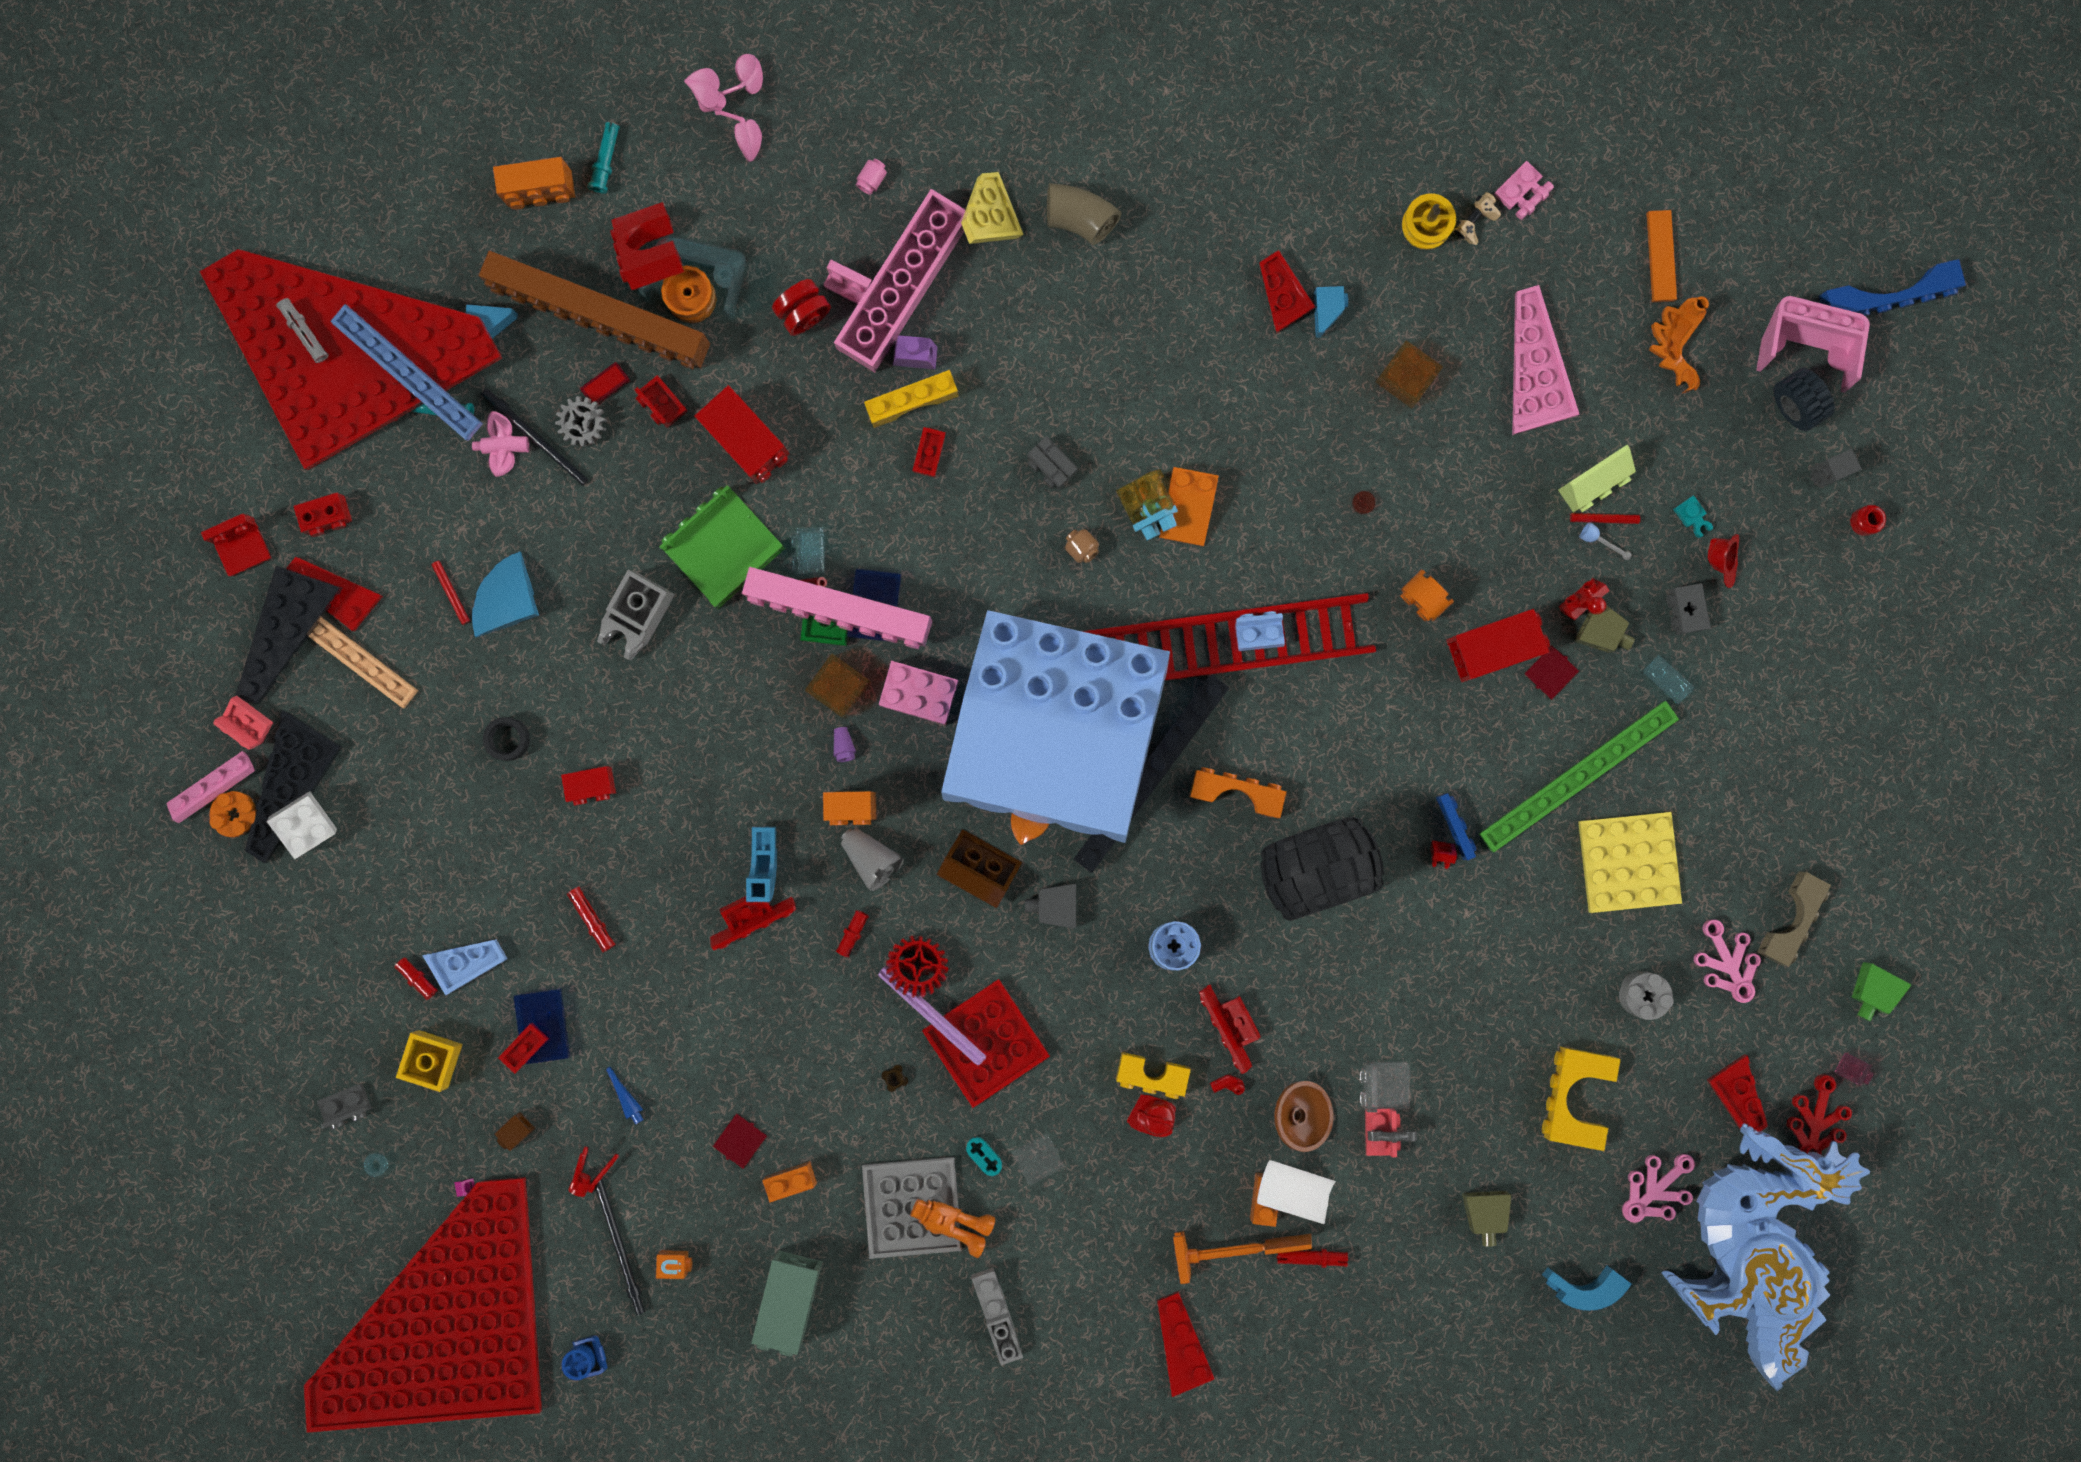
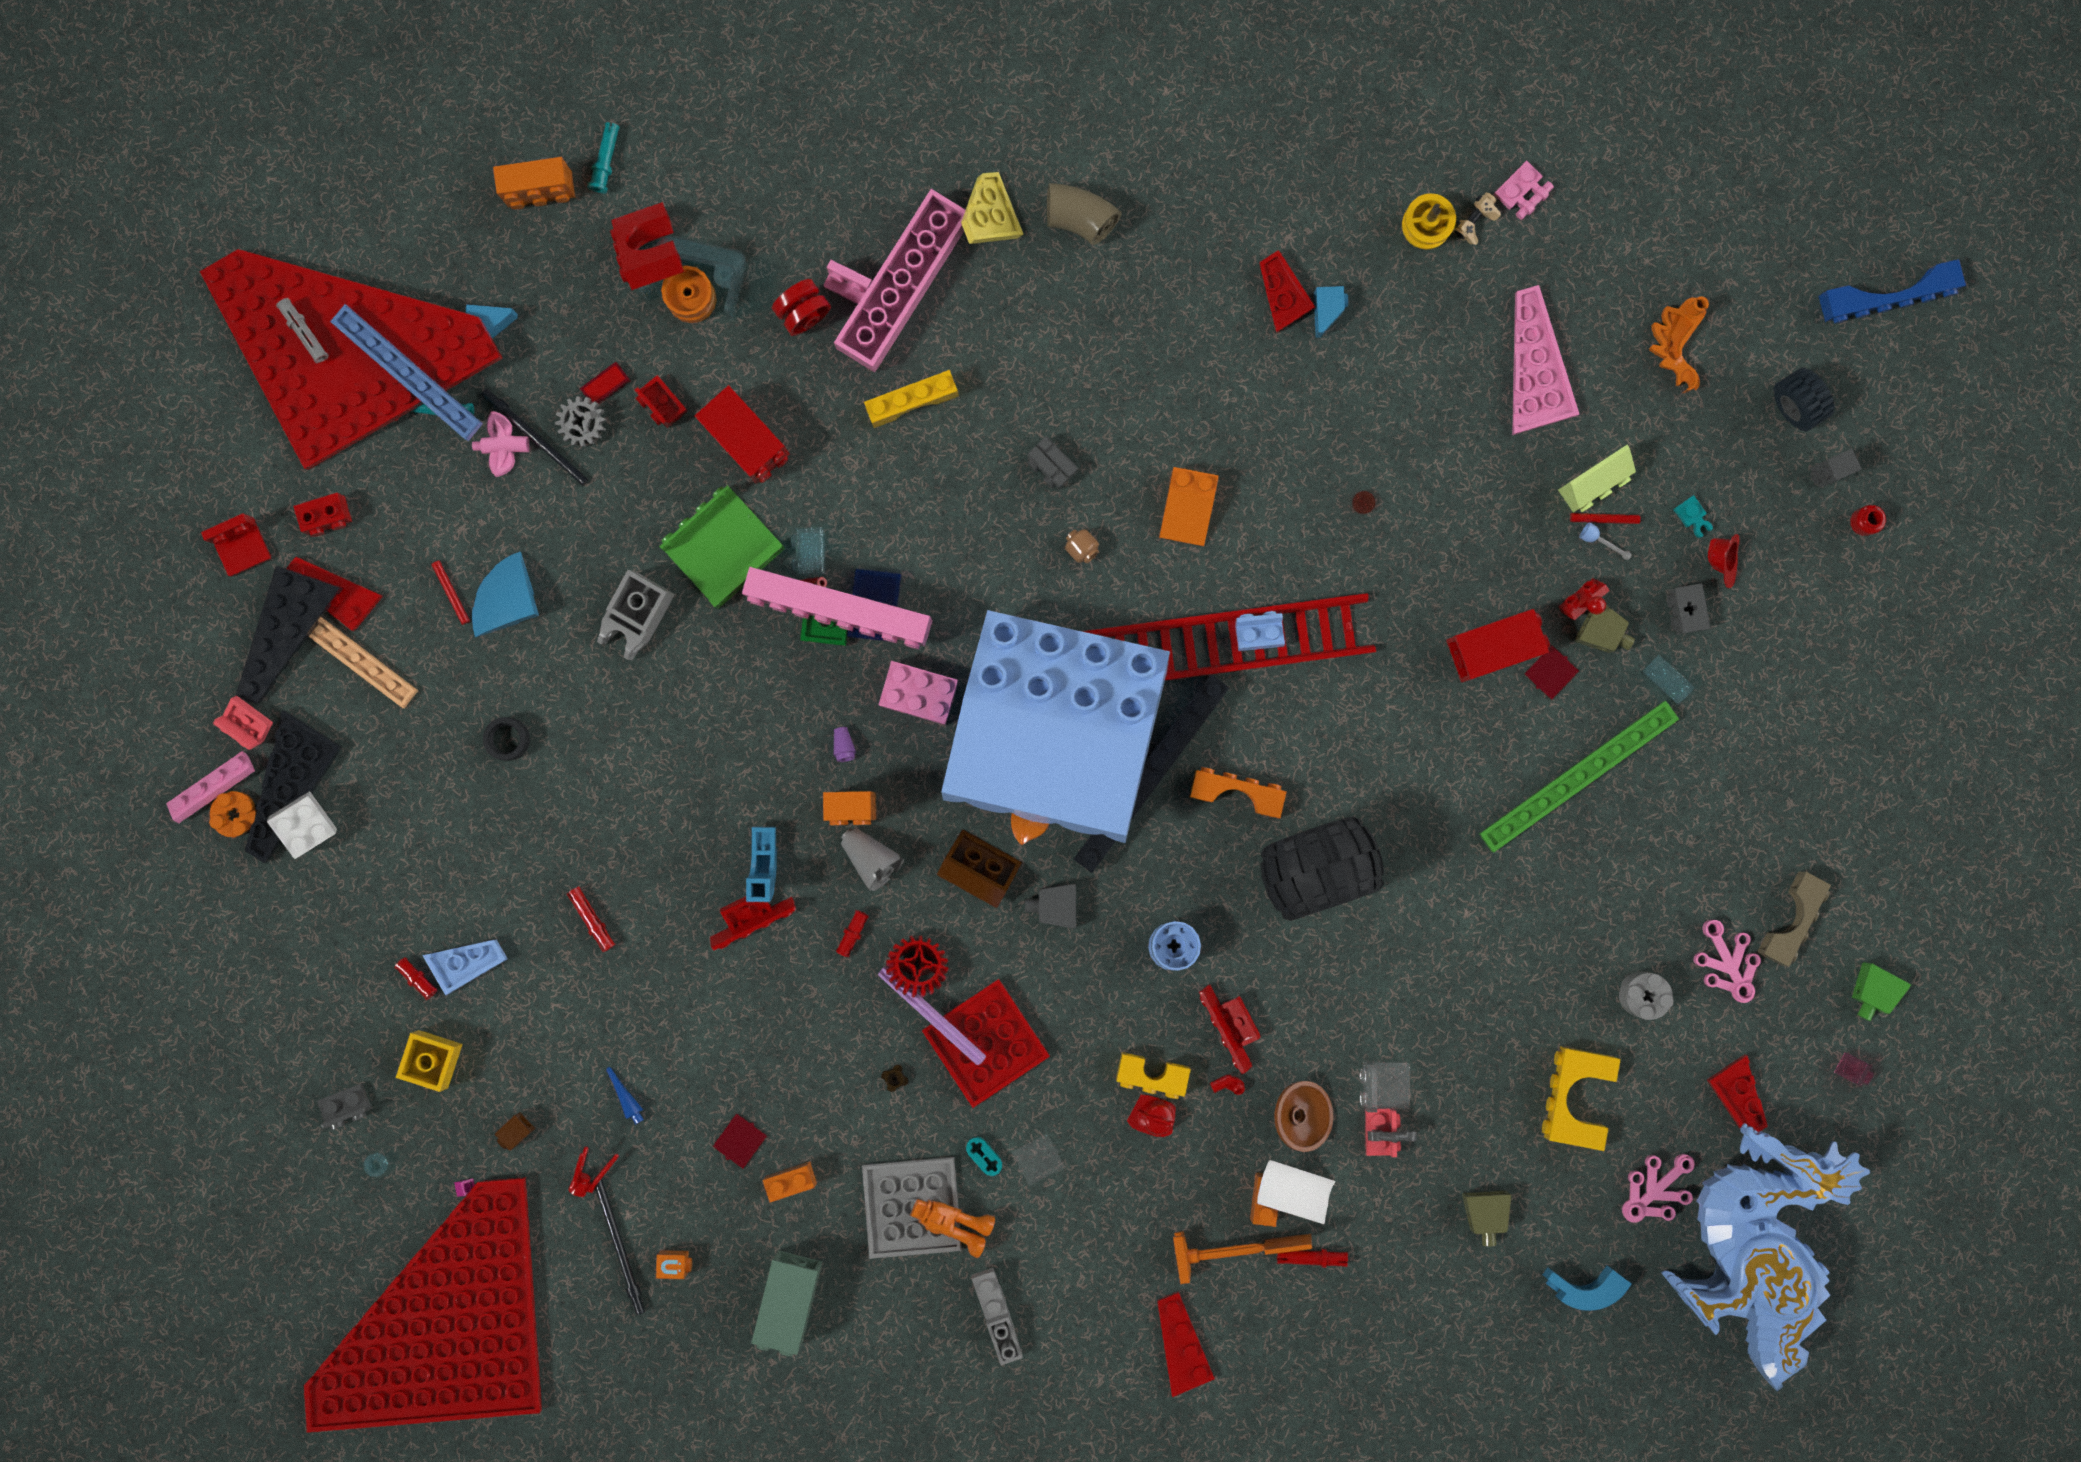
dark orange brick [478,251,711,370] -> none
red plate [498,1023,549,1074] -> none
clear blue plate [514,989,570,1065] -> none
red brick [561,766,616,806] -> none
blue piece [562,1335,607,1380] -> none
bright pink plant [684,54,763,162] -> none
clear orange brick [805,653,871,719] -> none
bright pink brick [856,159,887,195] -> none
medium lavender torso [893,336,938,369] -> none
red plate [912,427,946,478] -> none
clear yellow hips [1116,469,1178,540] -> none
clear orange brick [1375,340,1443,409] -> none
orange brick [1400,569,1454,622] -> none
red tile [1430,840,1457,869] -> none
blue plate [1436,793,1476,860] -> none
light yellow plate [1578,812,1682,913] -> none
orange tile [1647,210,1677,302] -> none
bright pink windscreen [1756,296,1870,393] -> none
red plant [1787,1074,1852,1155] -> none

